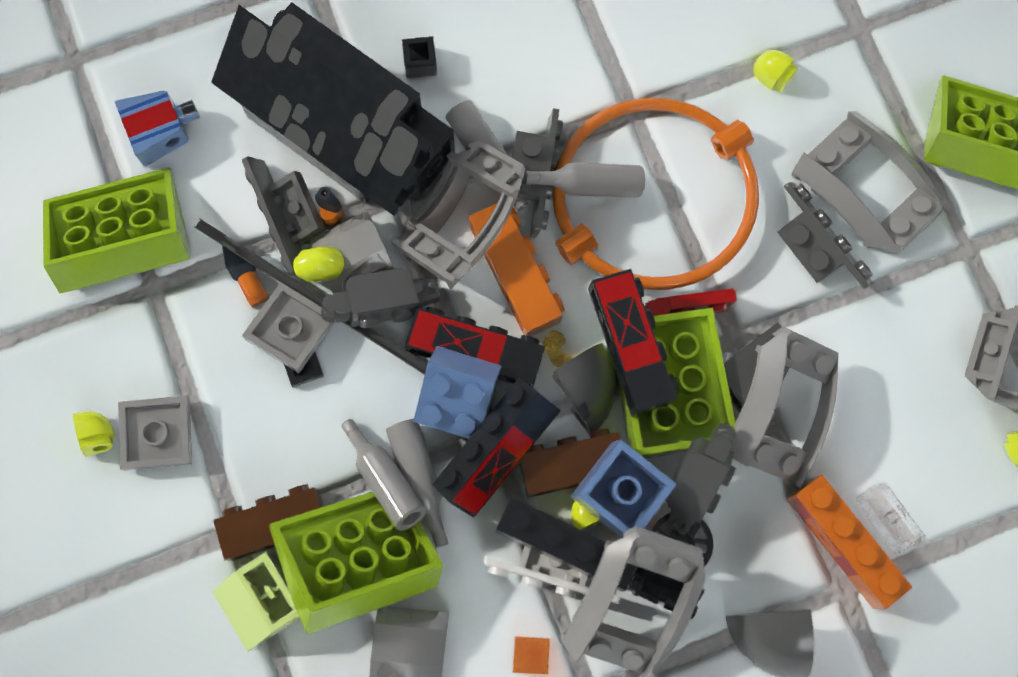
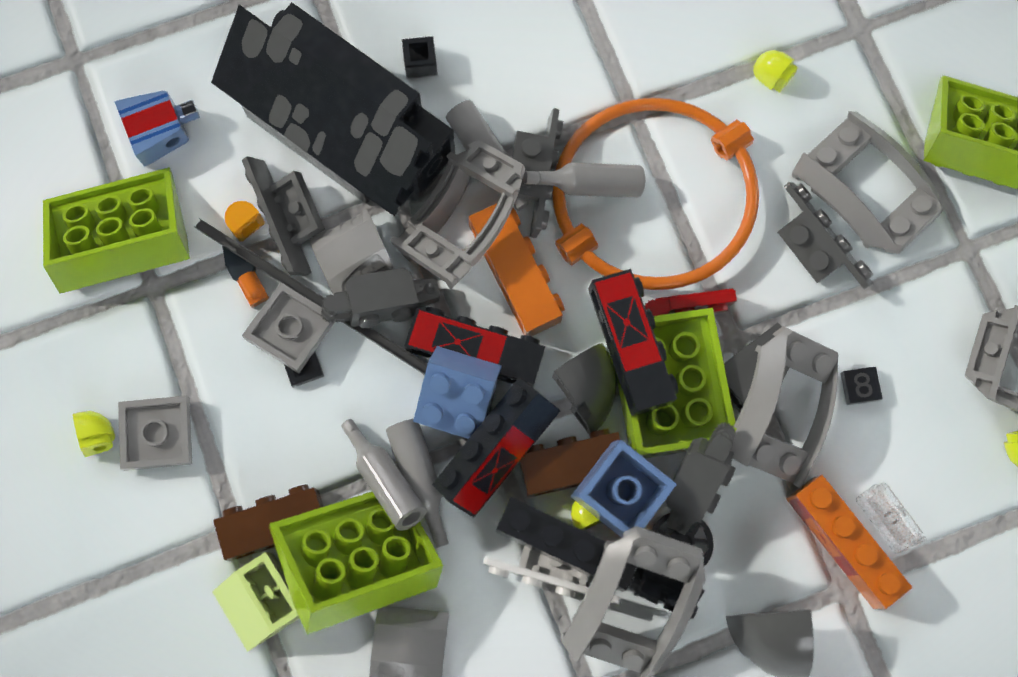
neon yellow piece [293,247,344,282] -> none
piece [315,187,345,226] -> none
clear orange tile [513,636,550,675] -> none
clear yellow arm [543,330,572,368] -> none
none -> light orange brick [224,201,265,242]
none -> black tile [840,367,883,405]

